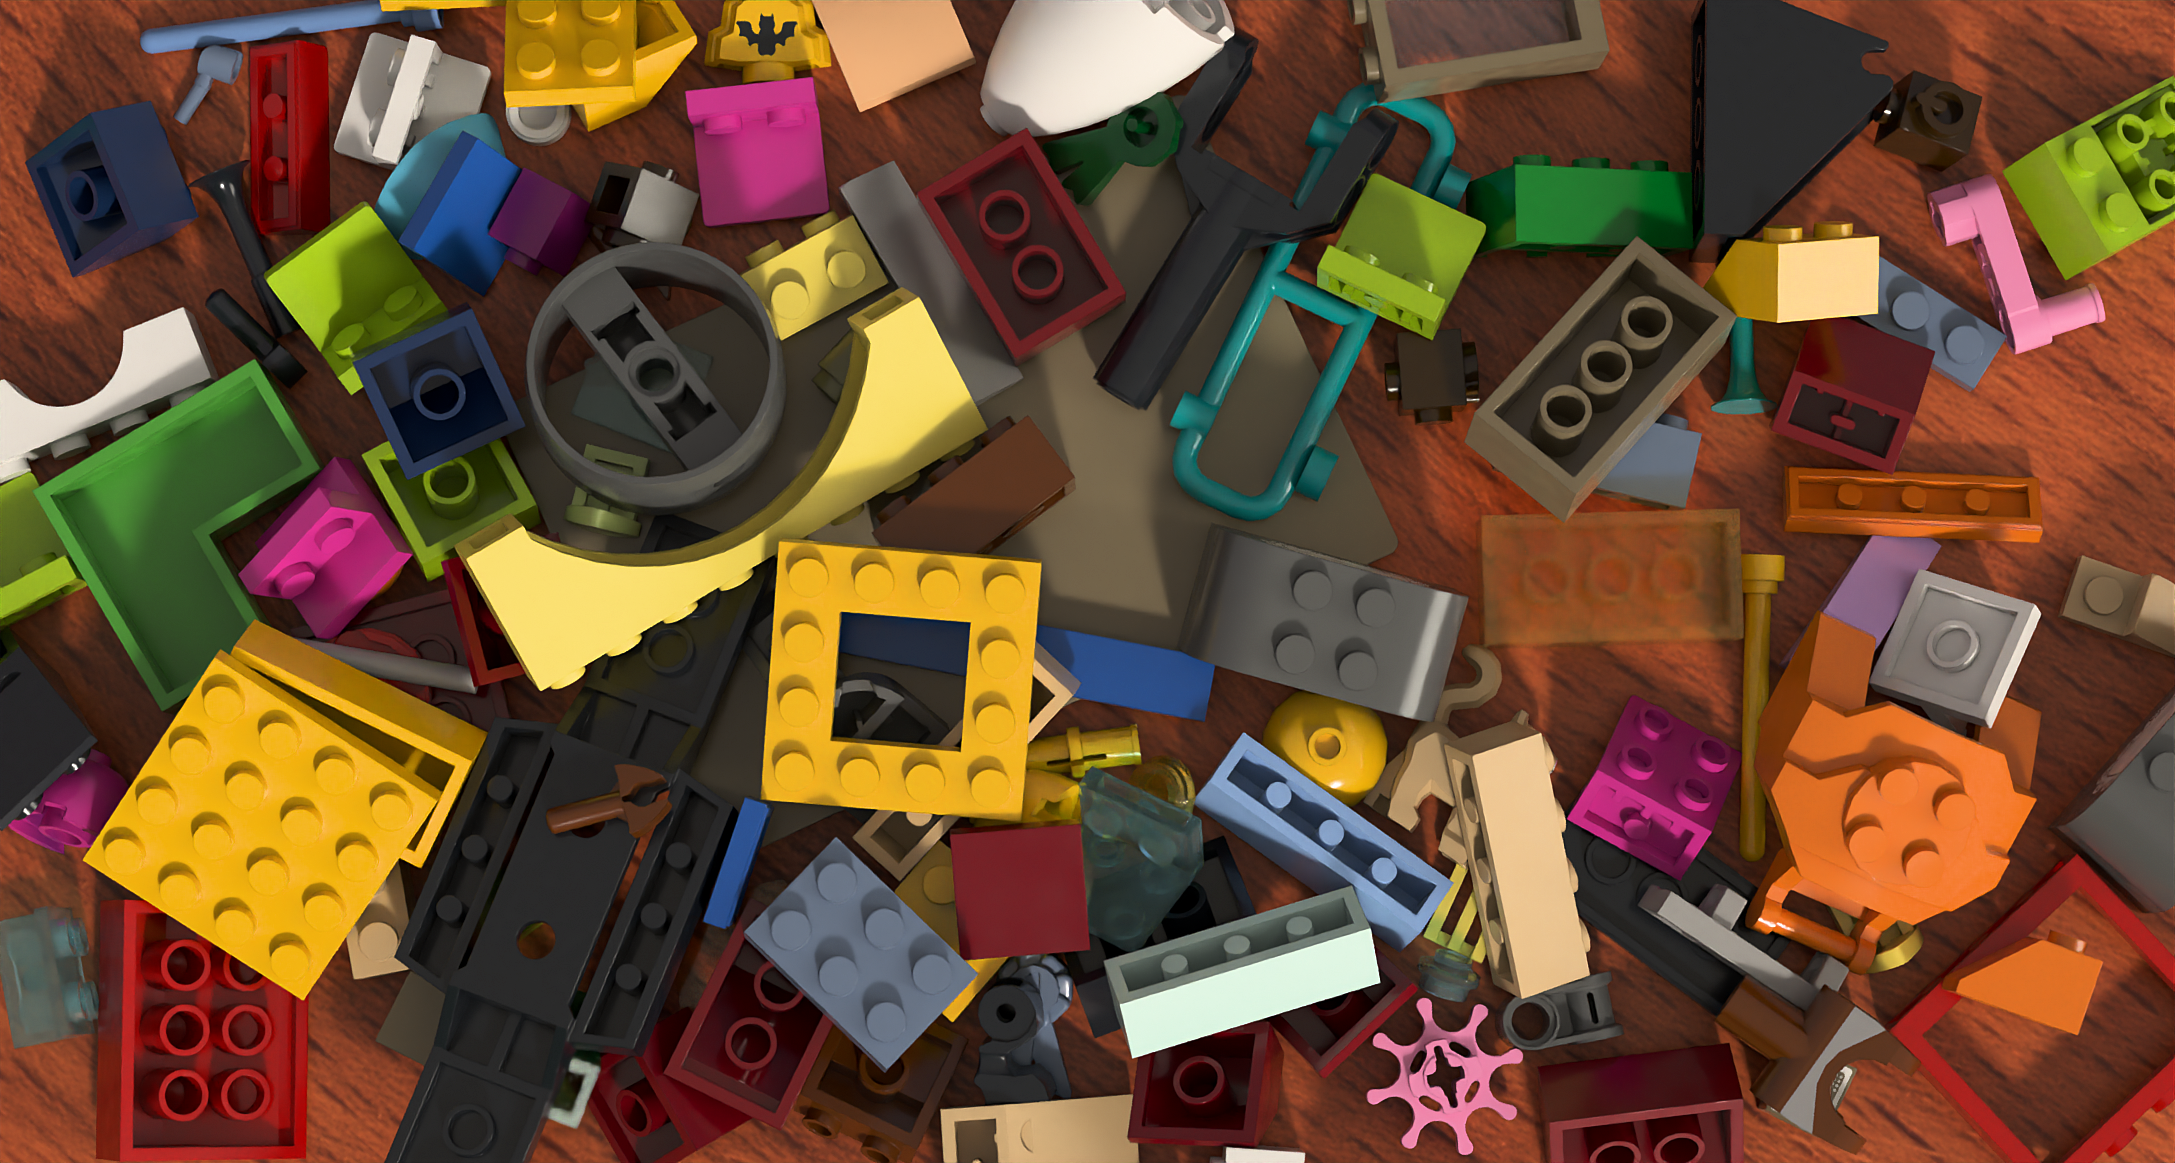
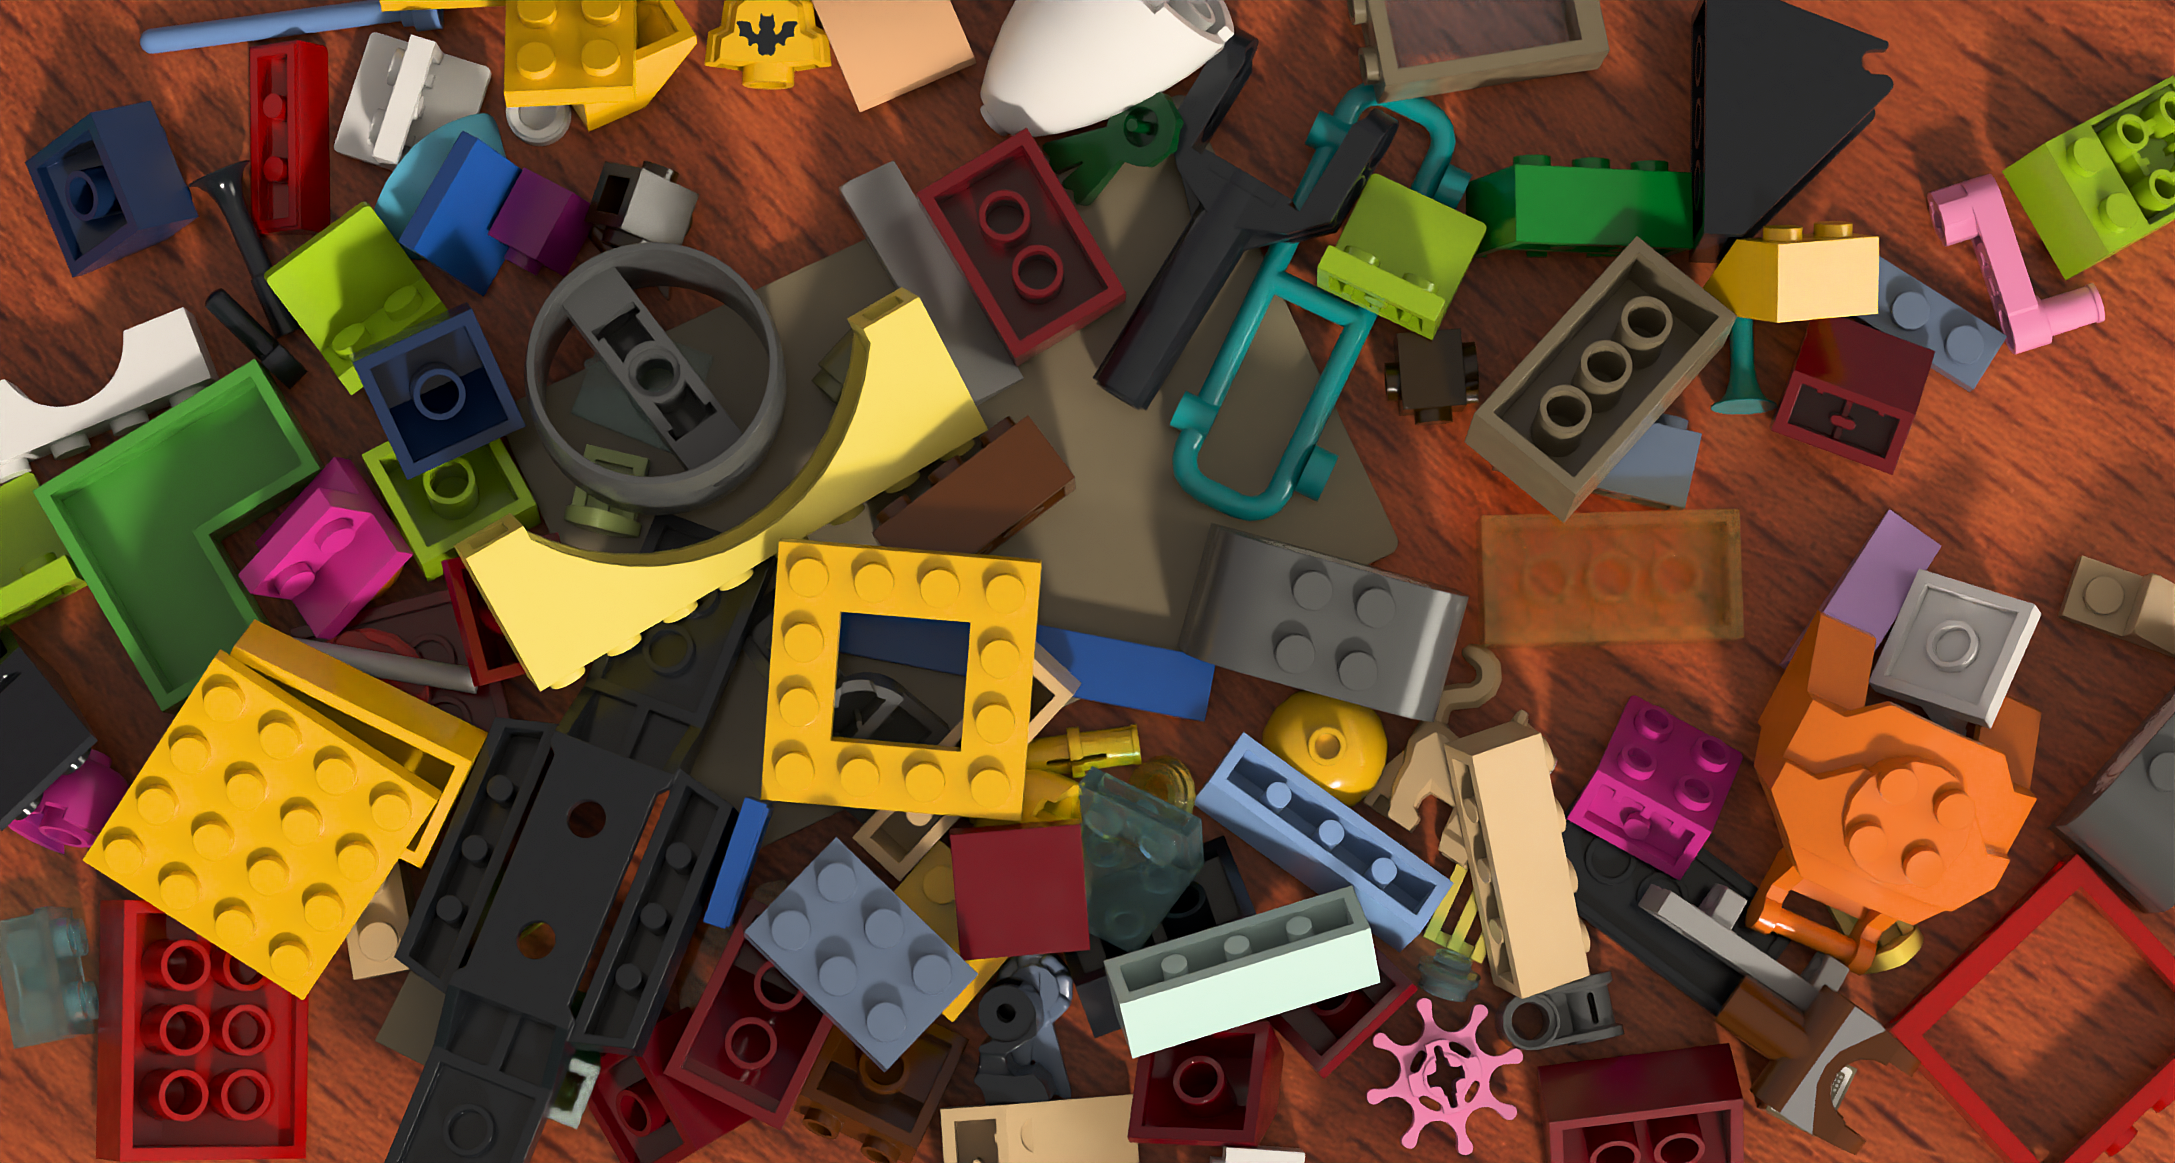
sand blue hand [173,45,244,125] -> none
reddish brown bar [545,764,673,839] -> none
dark pink bracket [685,77,830,228] -> none
light yellow bracket [739,210,889,341] -> none
yellow piece [1733,554,1785,862] -> none
orange tile [1782,466,2043,543] -> none
dark brown brick [1873,70,1982,172] -> none
orange slope [1941,930,2103,1035] -> none

